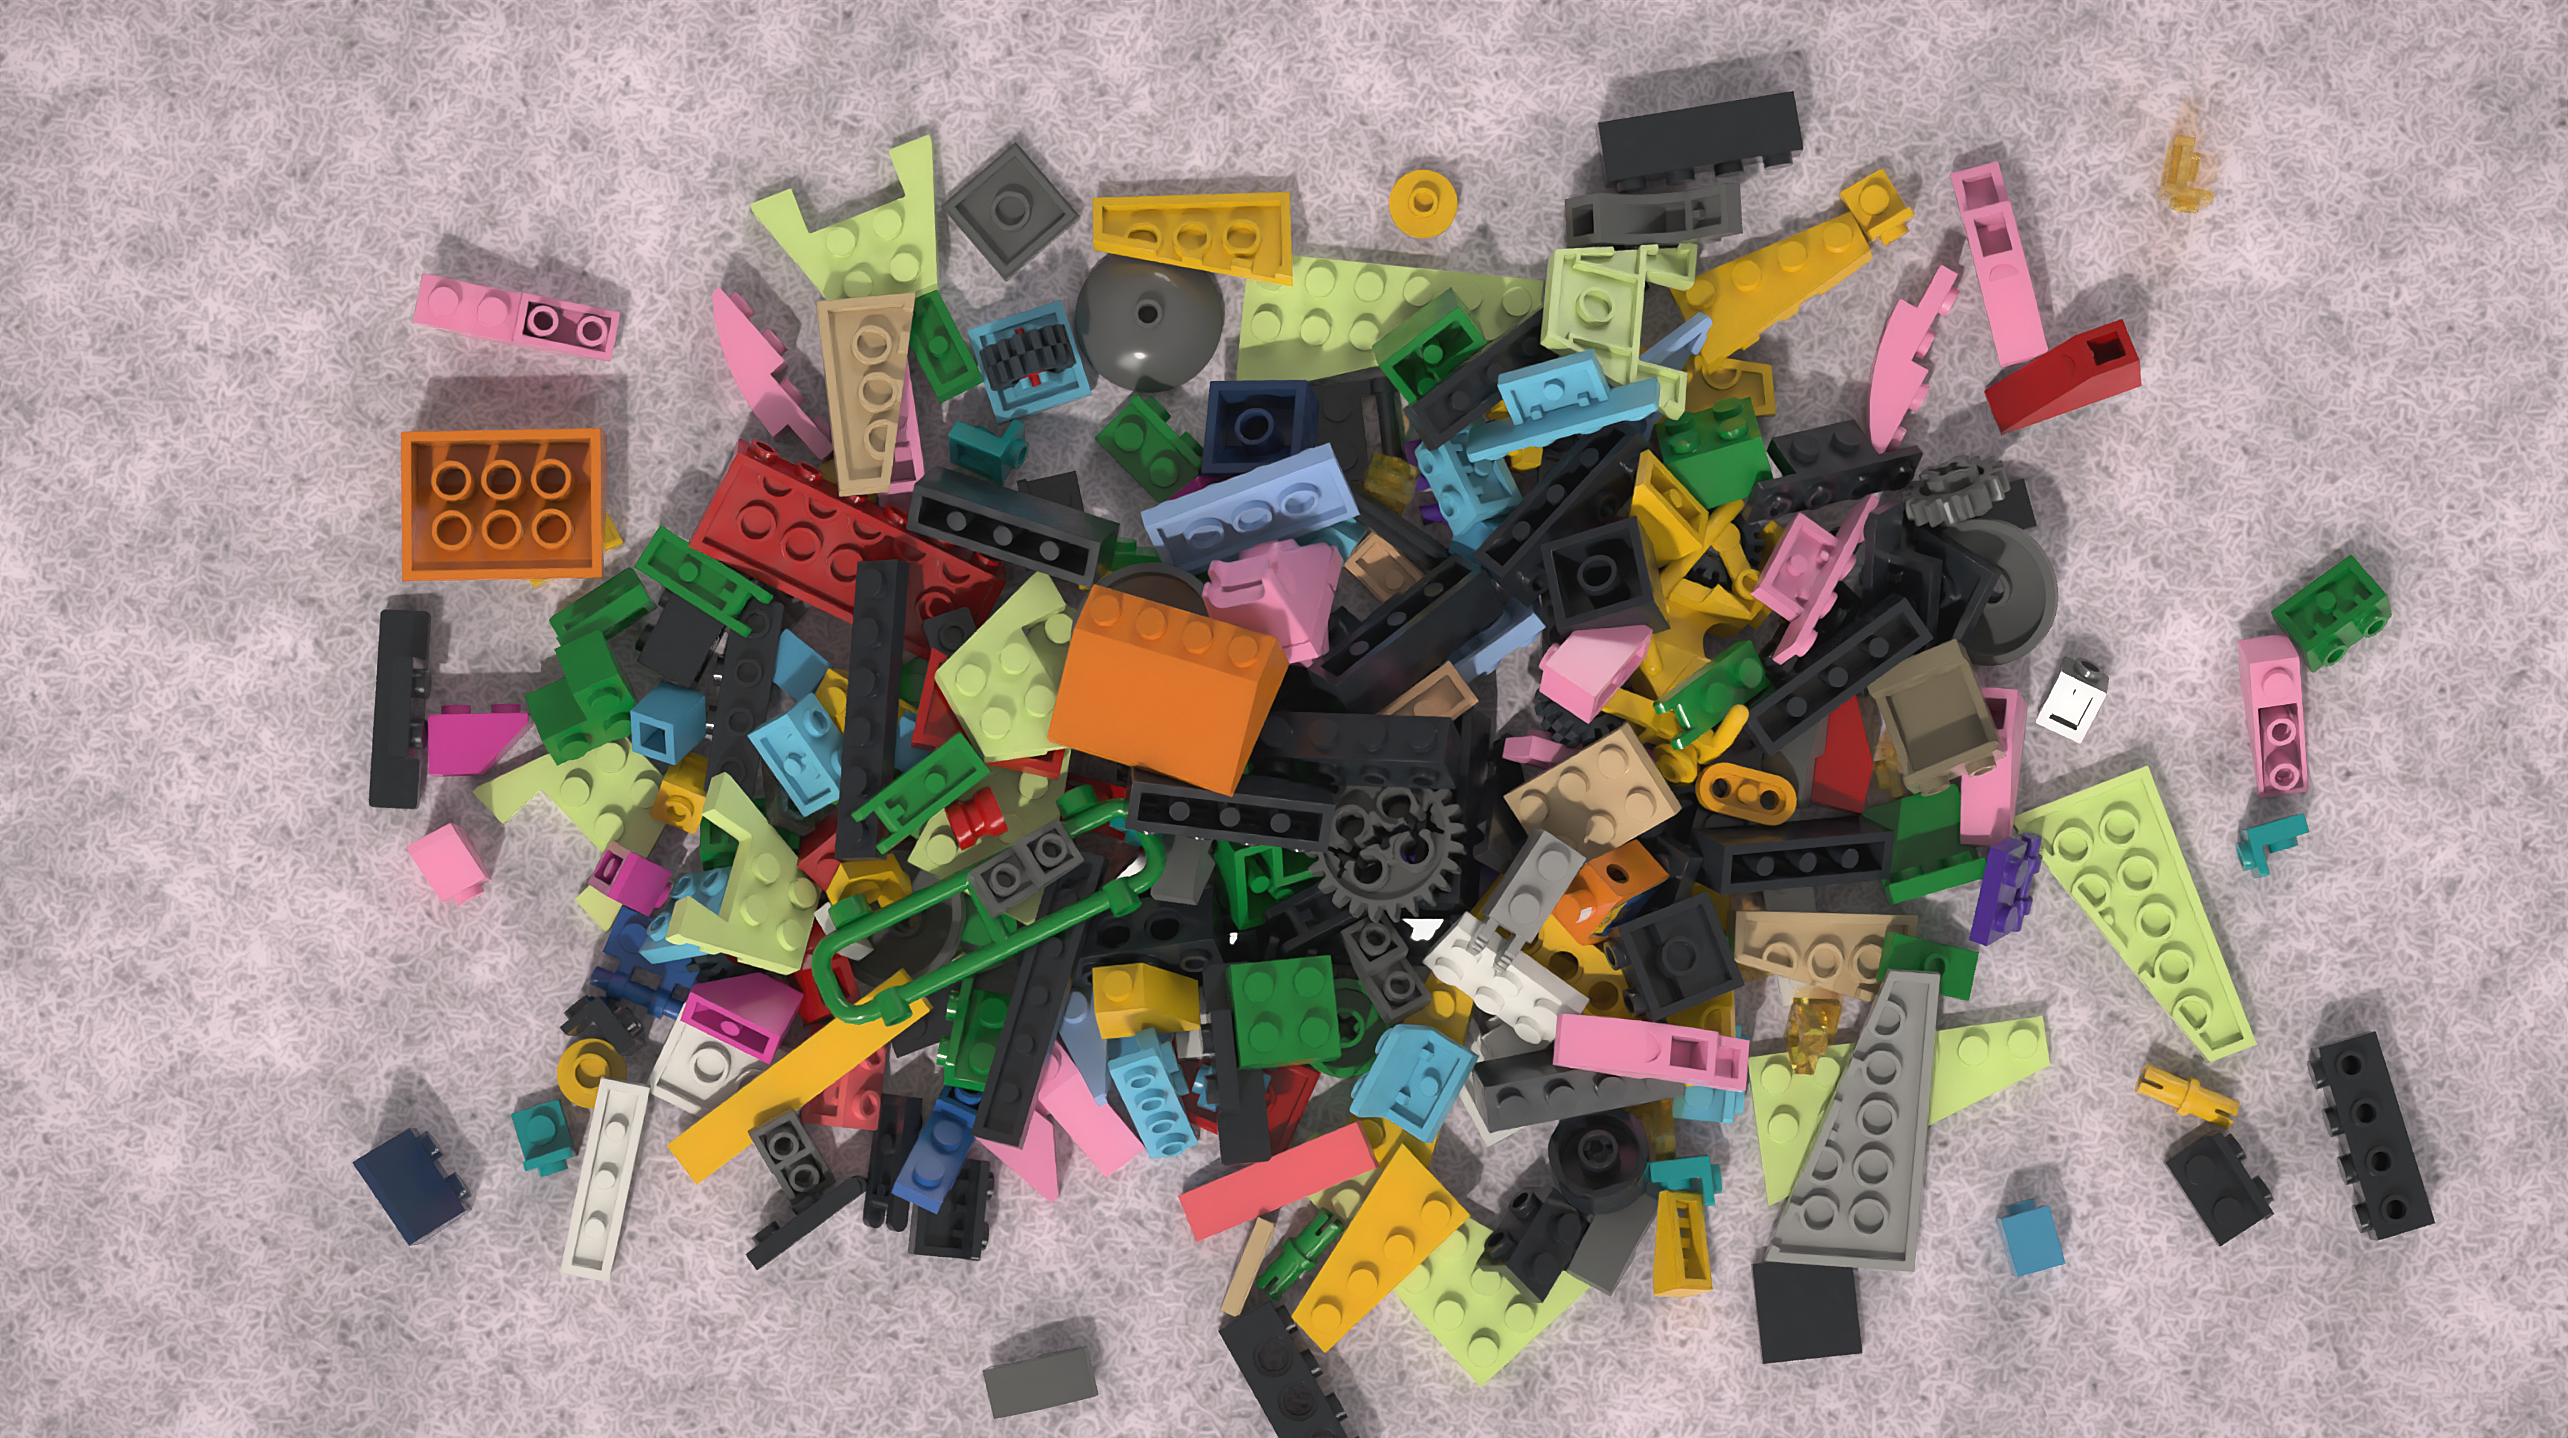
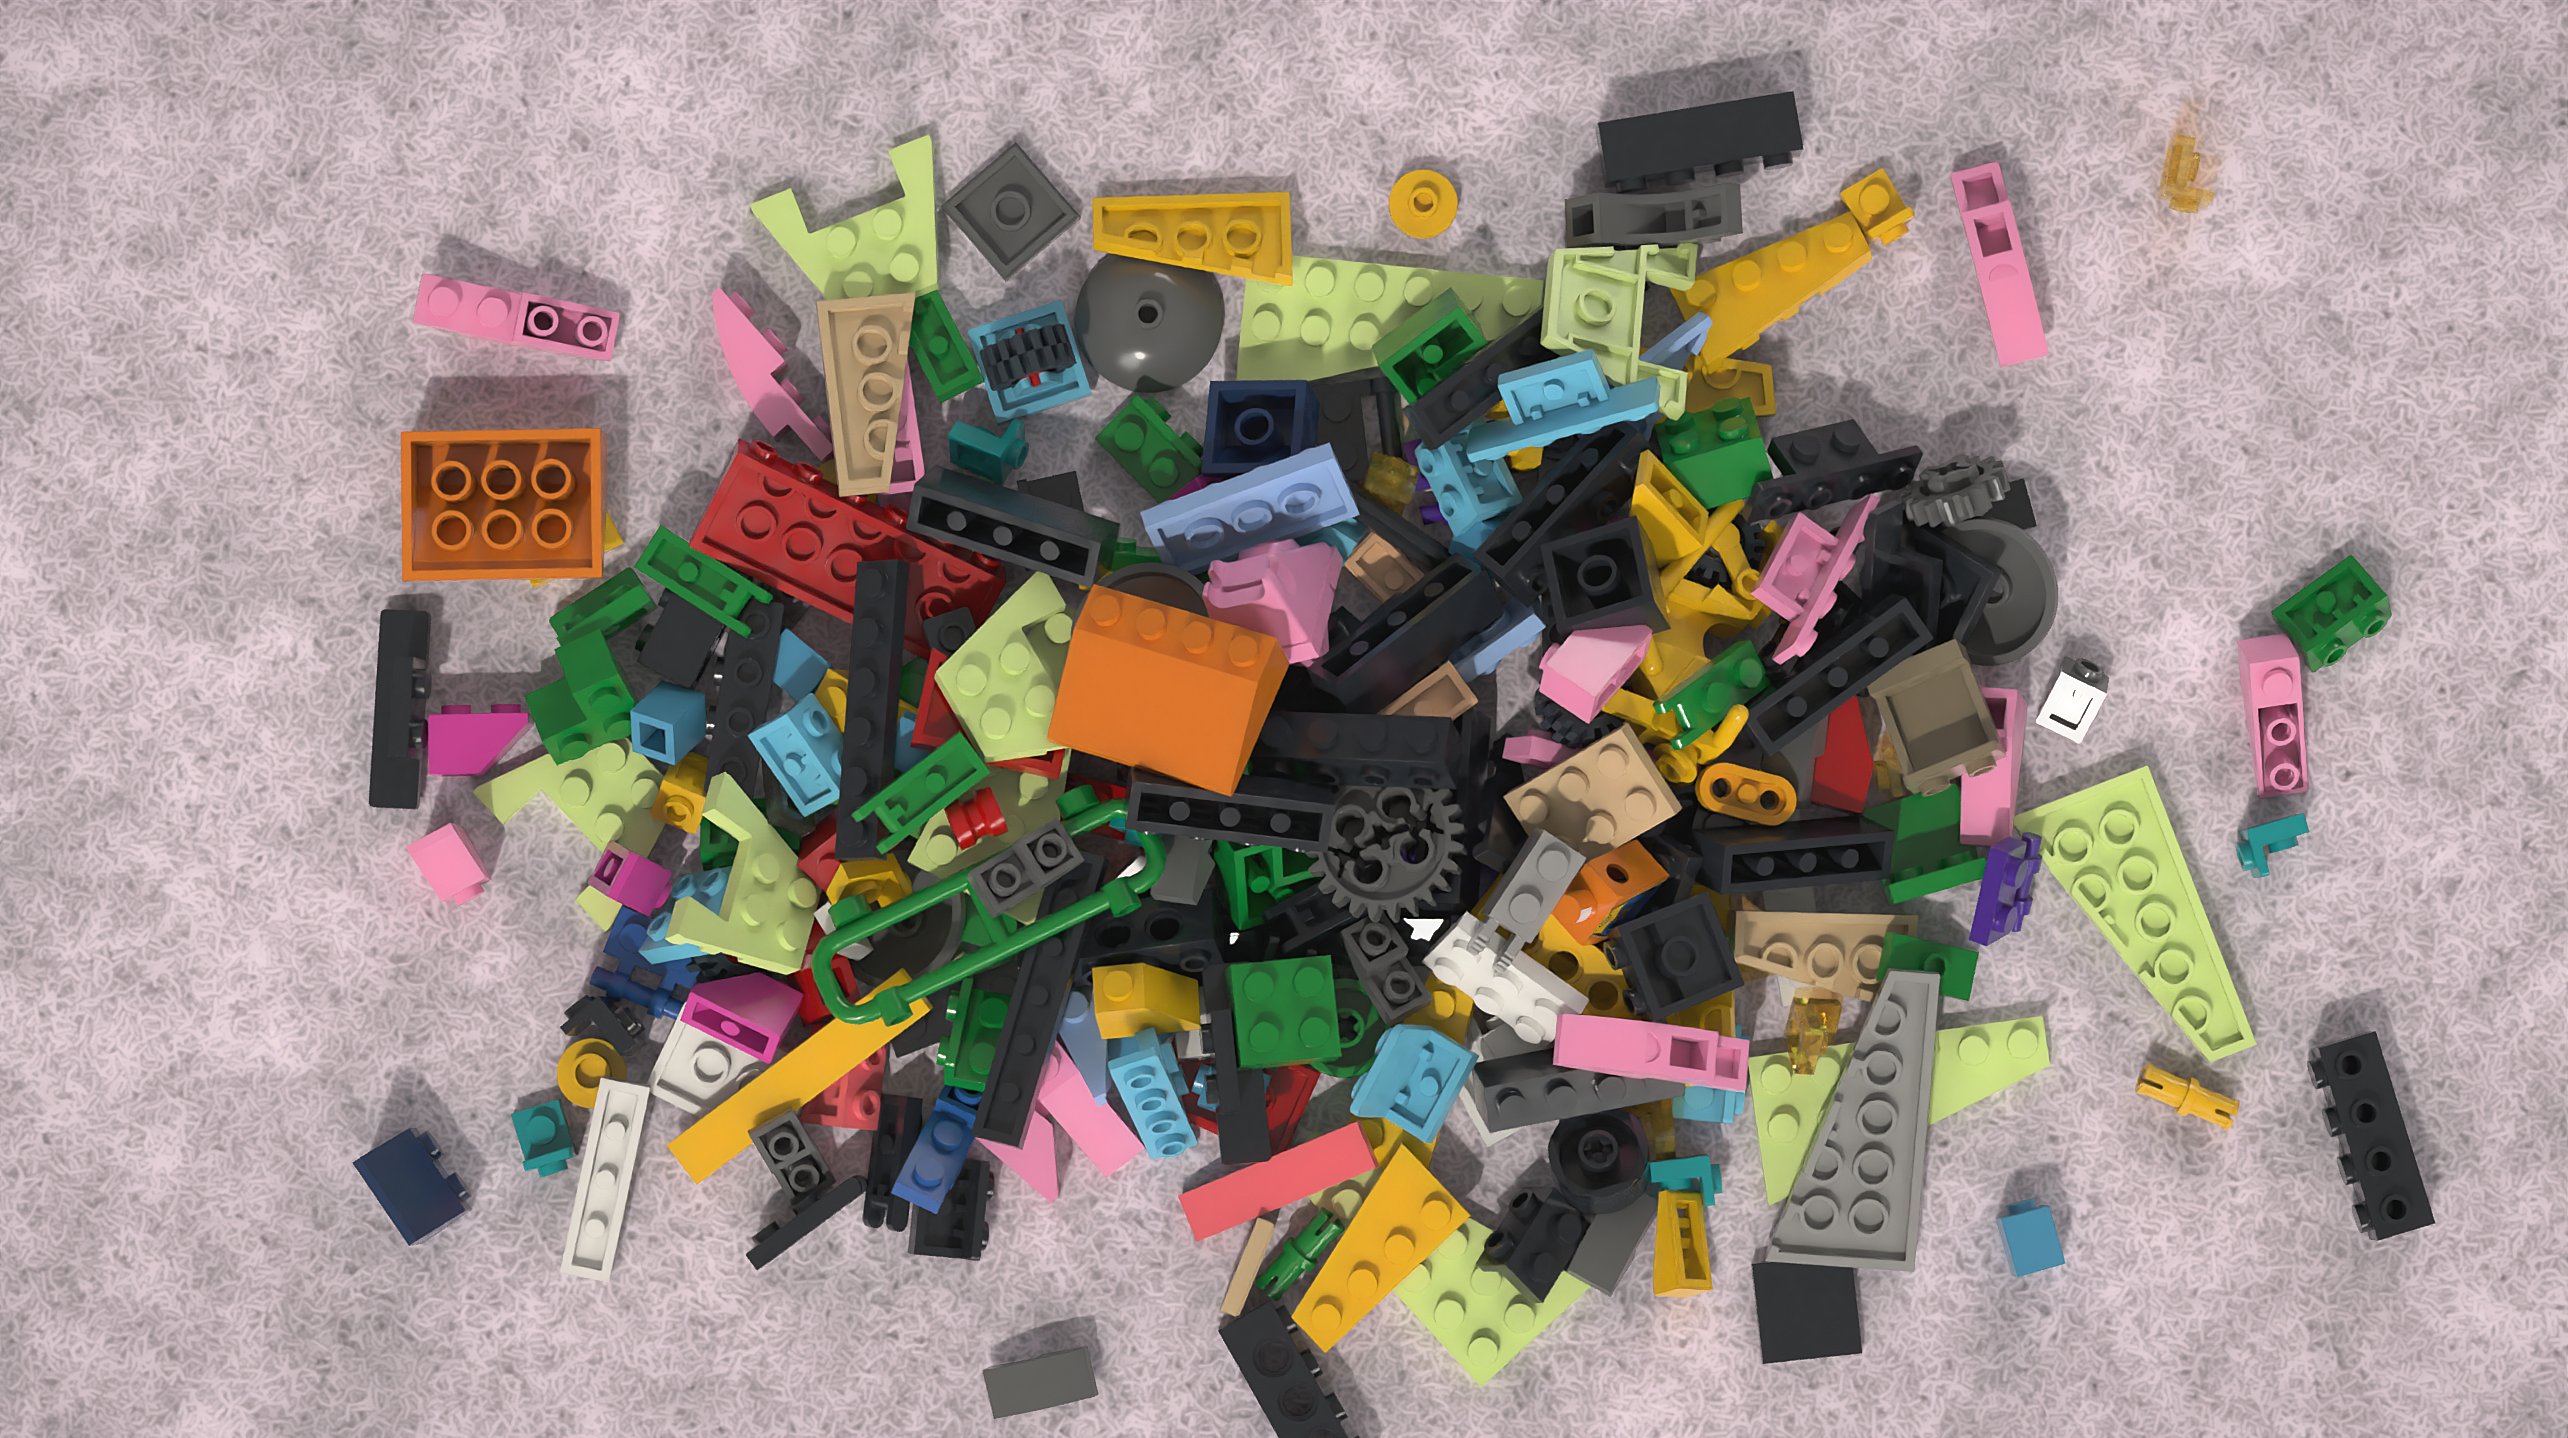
bright pink slope [1866,265,1960,454] -> none
red slope [1984,319,2142,436] -> none
black bracket [2163,1130,2274,1247] -> none

